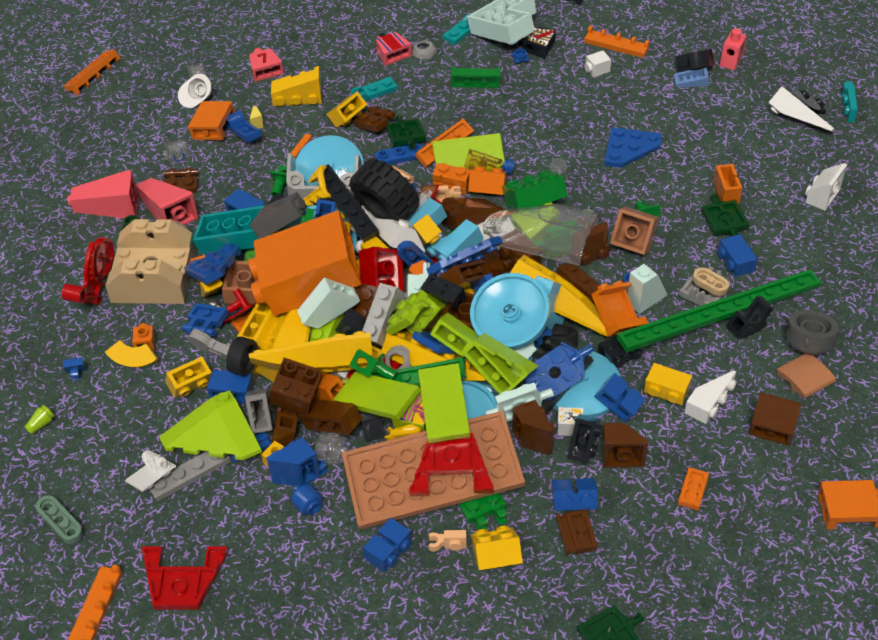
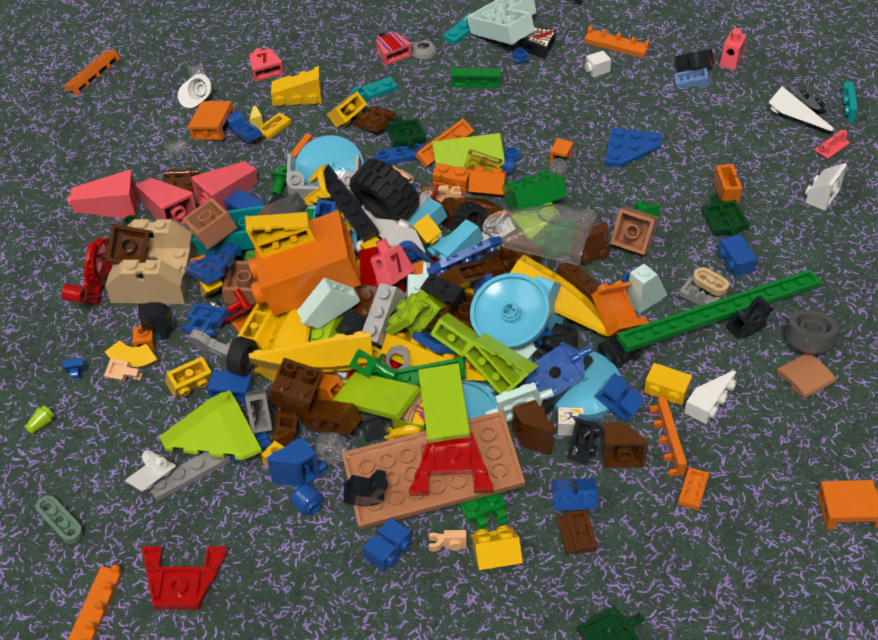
reddish brown slope [749,392,802,446] -> none
none -> light nougat plate [104,358,143,382]
none -> reddish brown slope [105,223,150,263]
none -> black brick [138,302,174,340]
none -> nougat brick [182,198,237,250]
none -> coral slope [191,161,258,210]
none -> yellow wedge [245,212,315,259]
none -> yellow tile [258,113,292,140]
none -> black brick [344,469,388,506]
none -> coral torso [371,238,415,286]
none -> black tyre [453,200,488,232]
none -> blue plate [504,147,520,162]
none -> orange panel [550,138,574,164]
none -> orange hinge [649,397,687,477]
none -> coral hinge [814,130,850,159]

